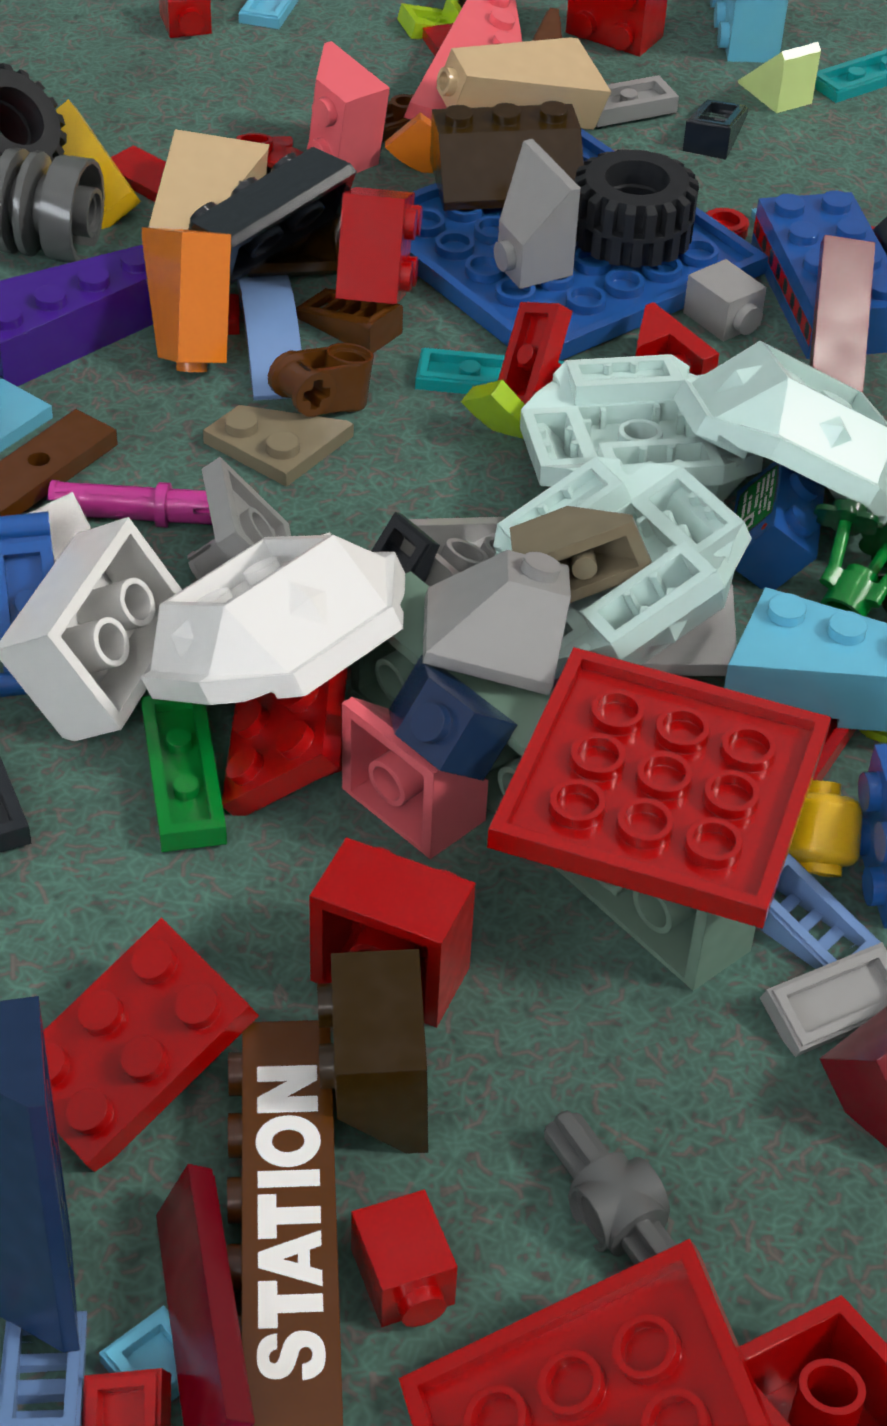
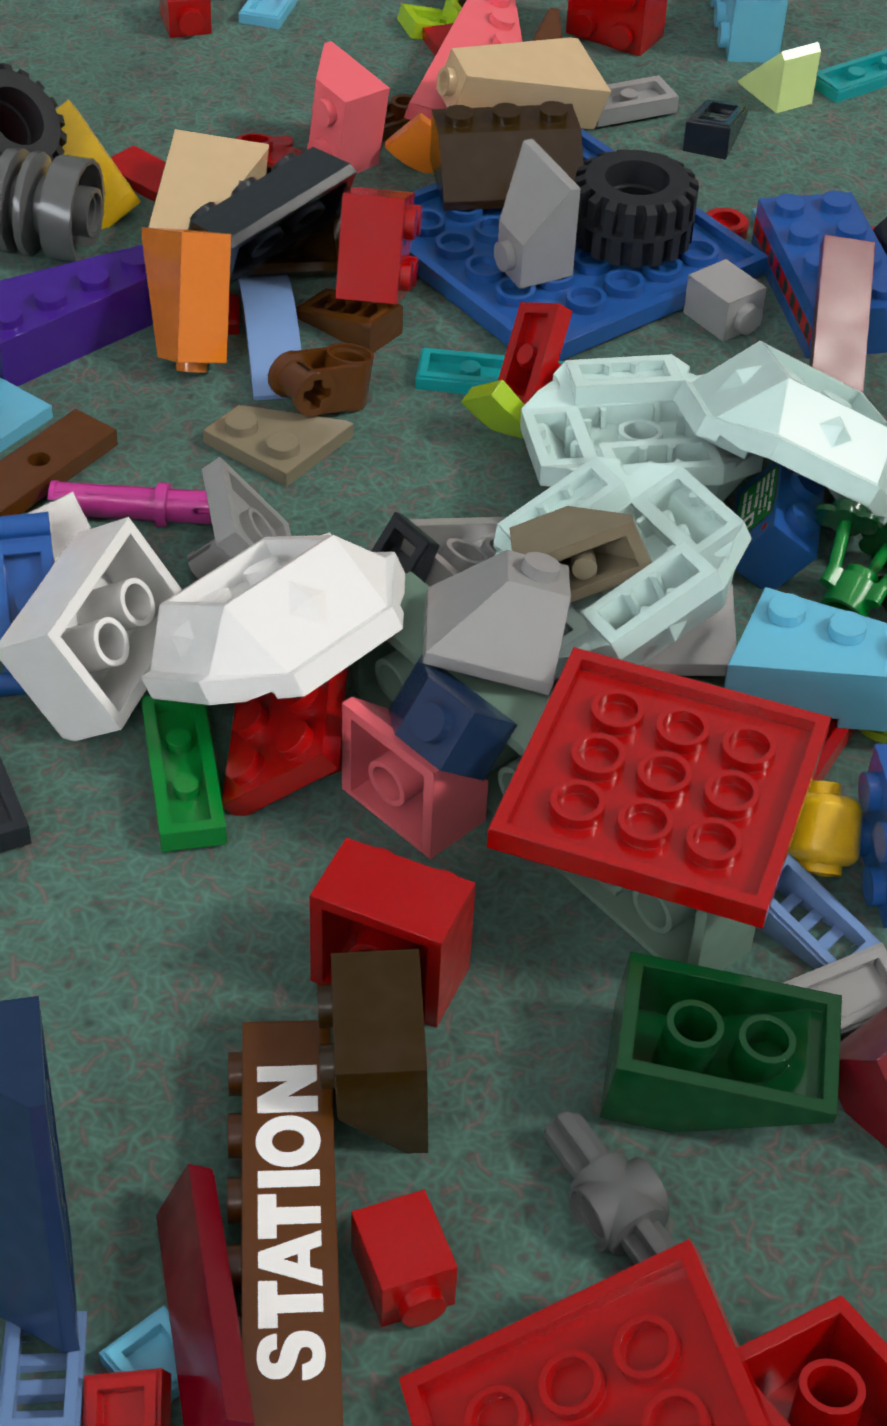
red plate [43,917,259,1172] -> none
red slope [635,302,720,376] -> none
none -> dark green slope [600,951,842,1133]

